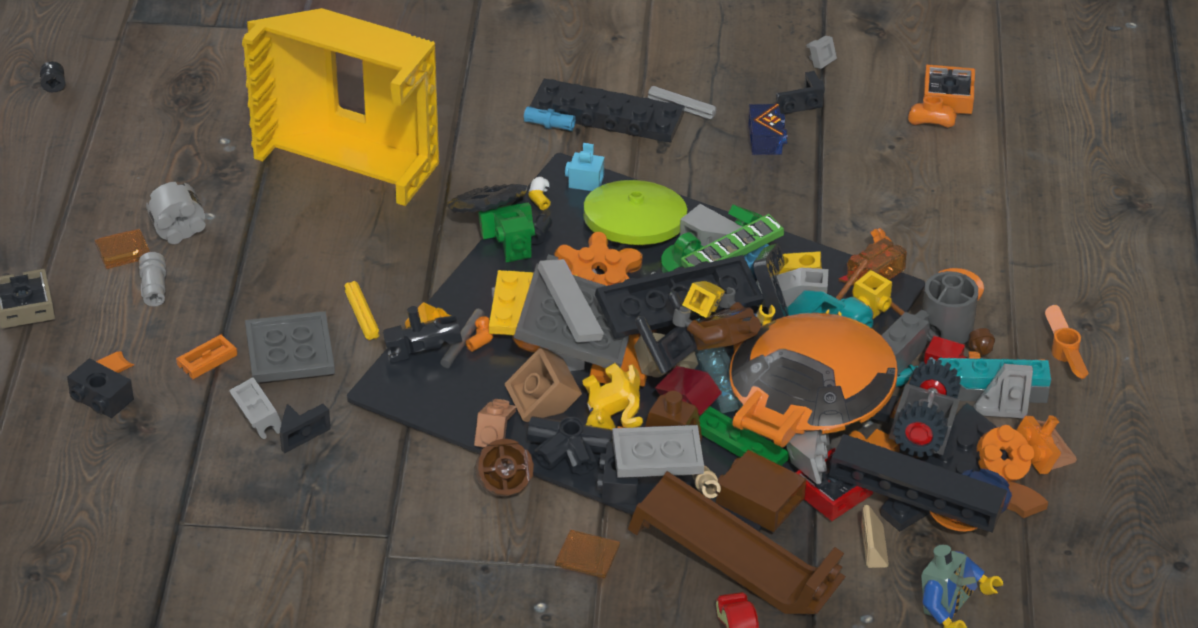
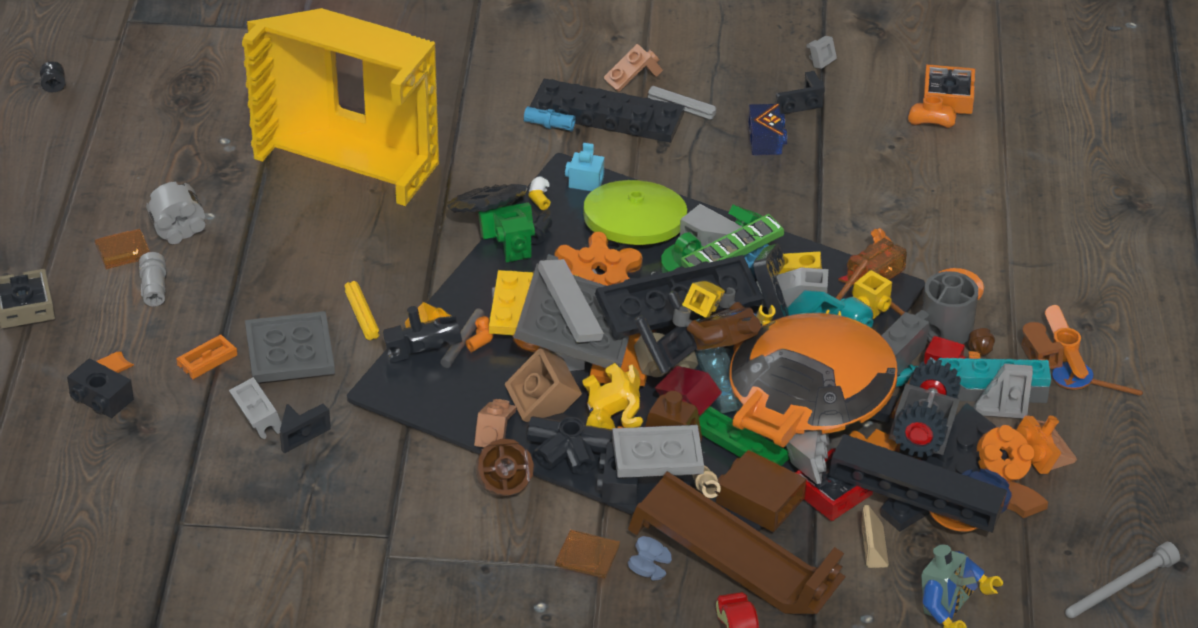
none -> nougat bracket [604,44,663,92]
none -> sand blue piece [628,536,672,580]
none -> dark orange leg [1021,322,1064,369]
none -> piece [1052,362,1143,396]
none -> light grey piece [1065,541,1180,619]

